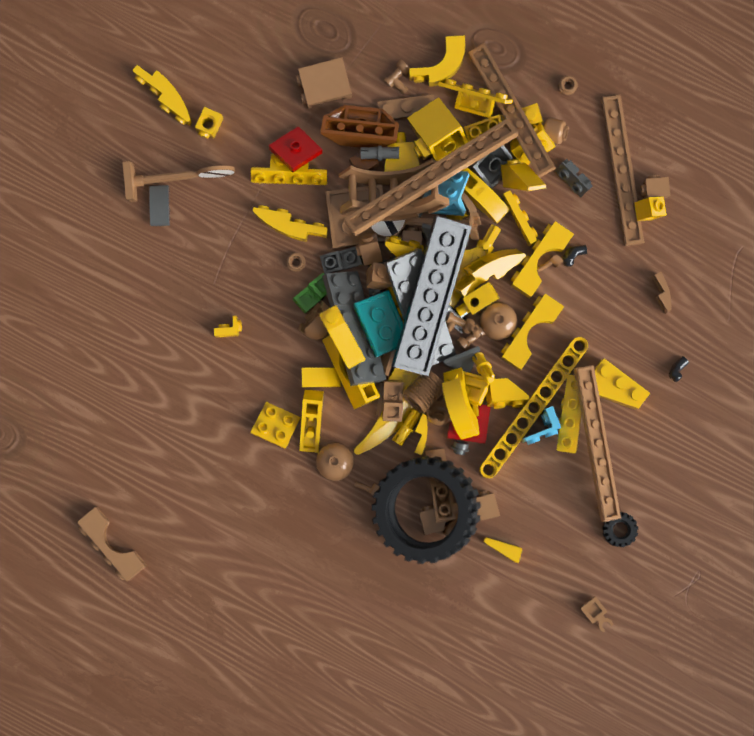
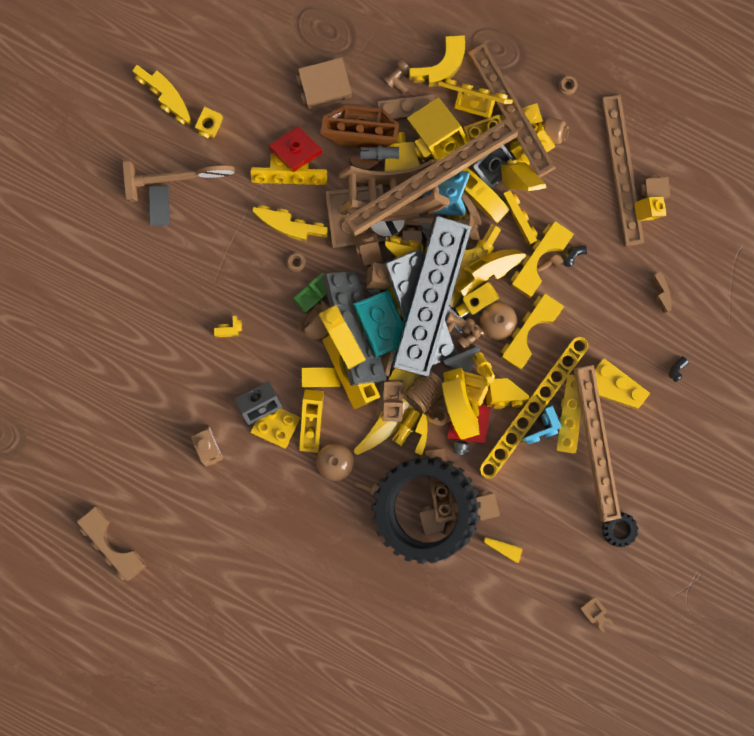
dark grey slope [320,246,364,274] -> none
dark grey hinge [555,159,593,198] -> none
none -> medium nougat torso [191,426,223,467]
none -> dark grey brick [235,381,283,425]

